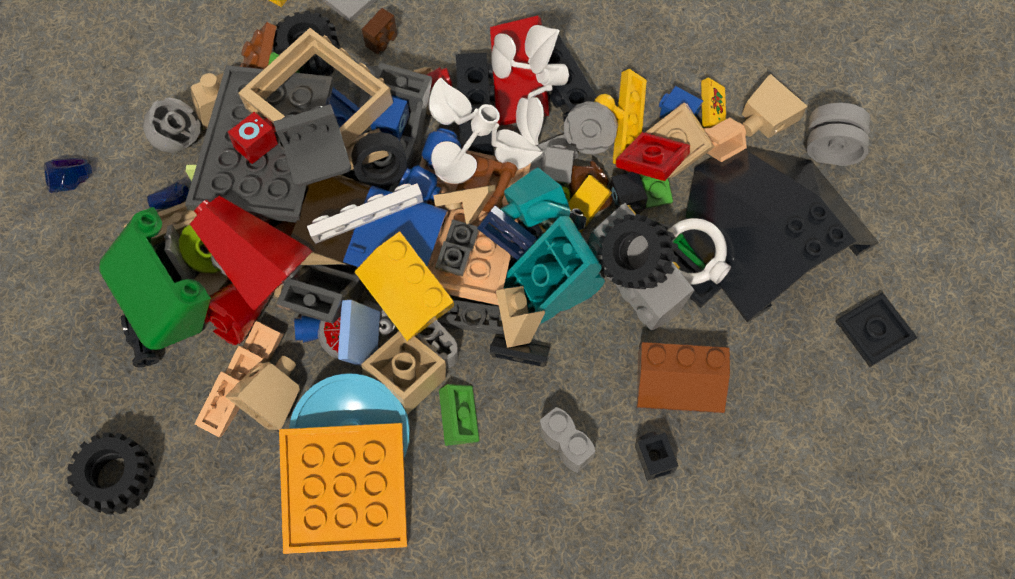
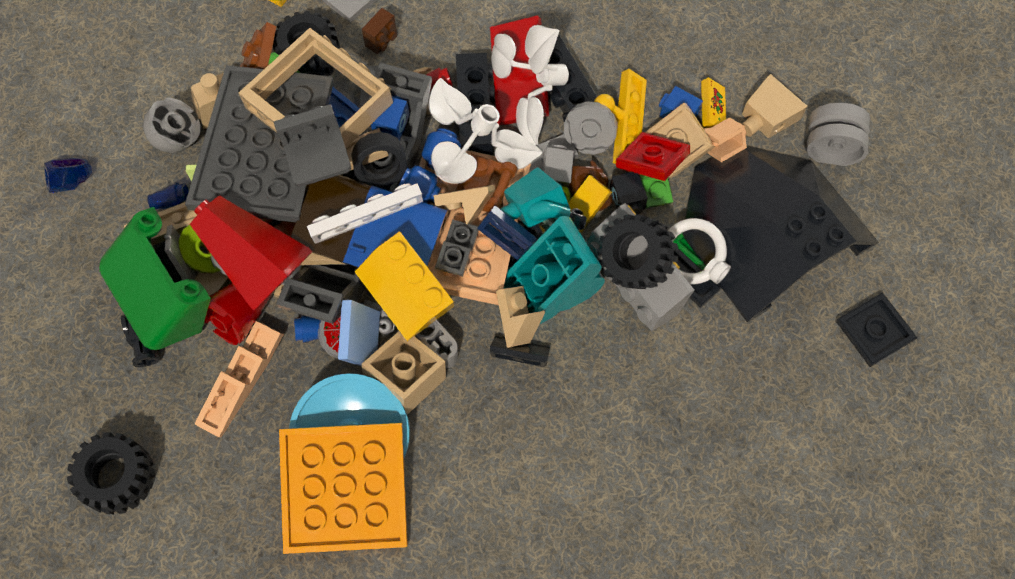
tan torso [226,356,300,430] -> none
red brick [228,112,278,164] -> none
dark grey beam [437,300,504,335] -> none
bright green slope [439,384,479,446] -> none
light grey brick [539,407,595,473] -> none
black brick [635,432,678,481] -> none
dark orange slope [637,342,730,413] -> none

